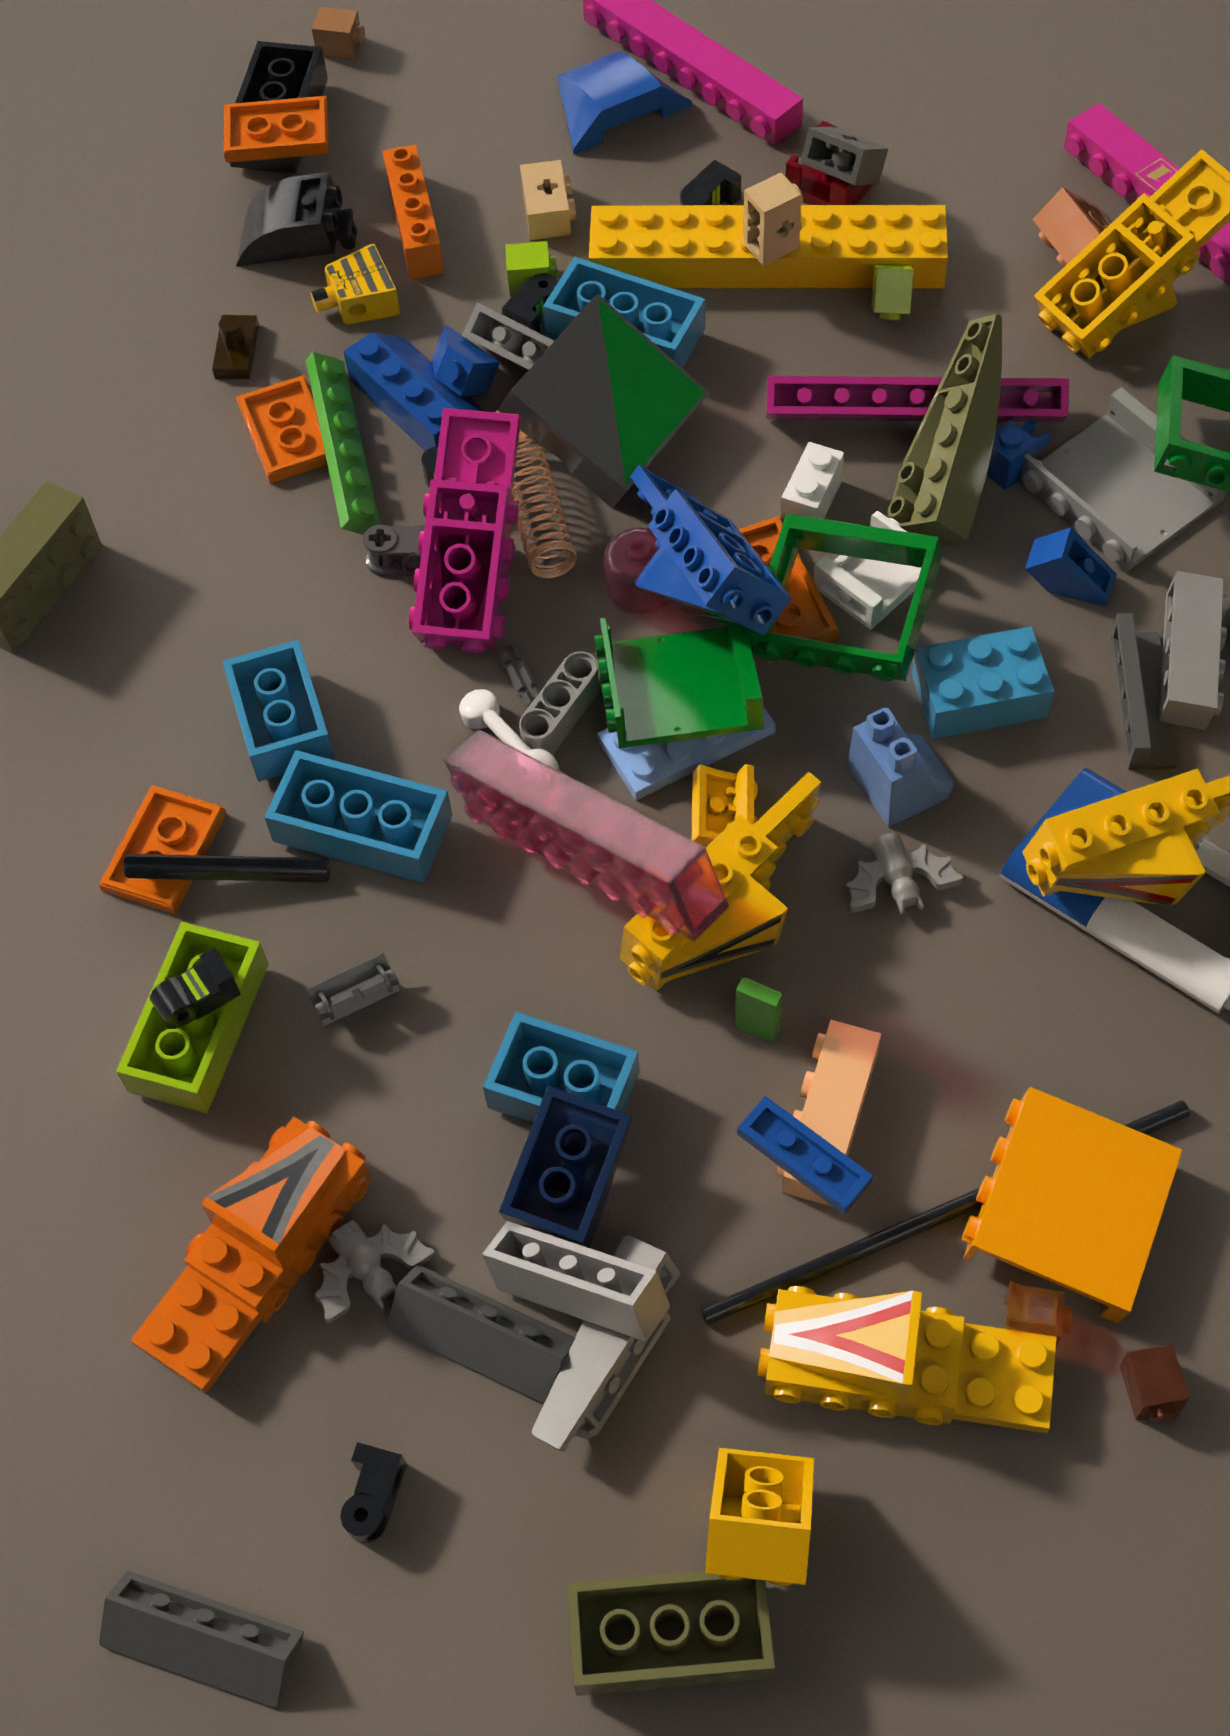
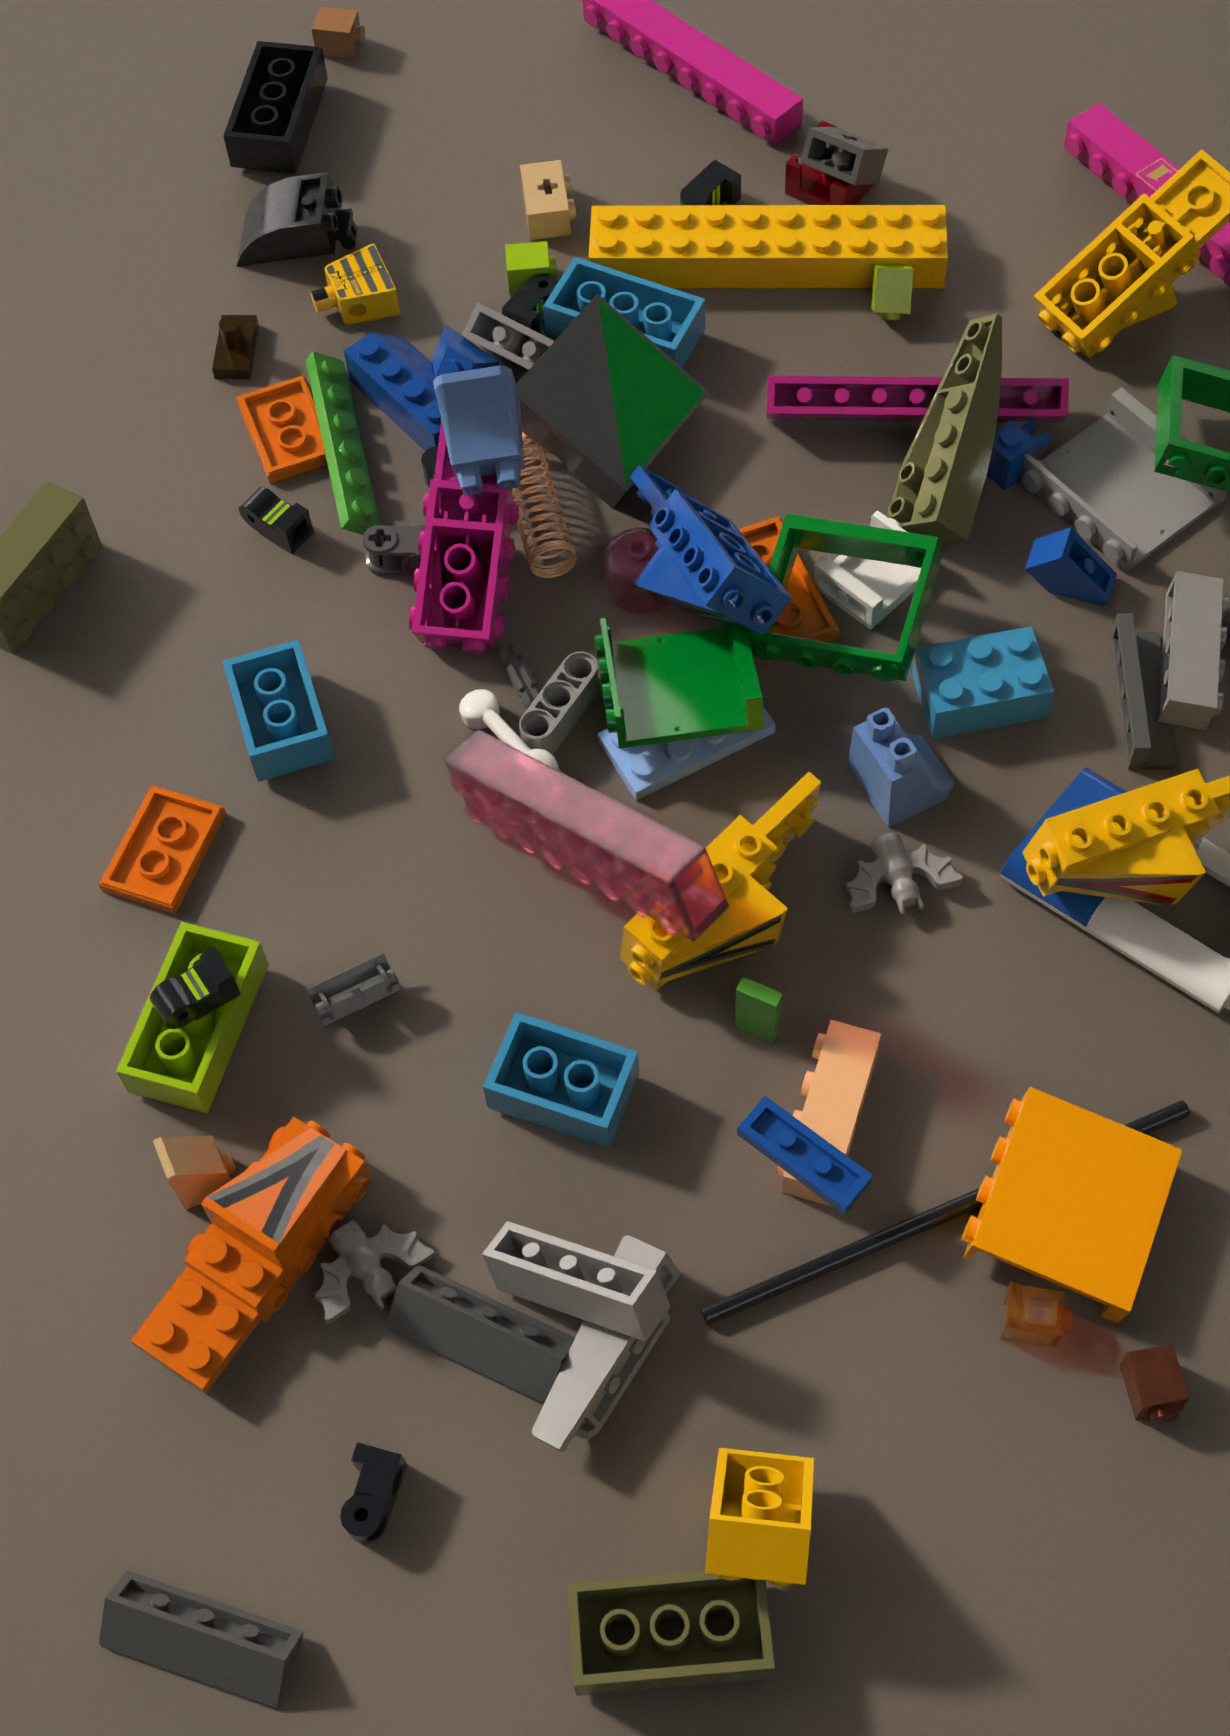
black axle [123,854,330,882] -> none
orange tile [224,96,329,163] -> none
dark azure brick [264,750,453,883] -> none
orange brick [382,144,444,280] -> none
dark blue slope [498,1086,632,1248] -> none
blue wedge [557,51,692,154] -> none
yellow bracket [692,764,758,846] -> none
tan brick [743,172,803,266] -> none
yellow wedge [757,1286,1057,1434] -> none
white brick [780,442,844,522] -> none
nougat slope [1032,187,1111,267] -> none
none -> tan slope [152,1136,237,1210]
none -> black leg [239,487,314,554]
none -> medium blue hips [433,366,525,496]

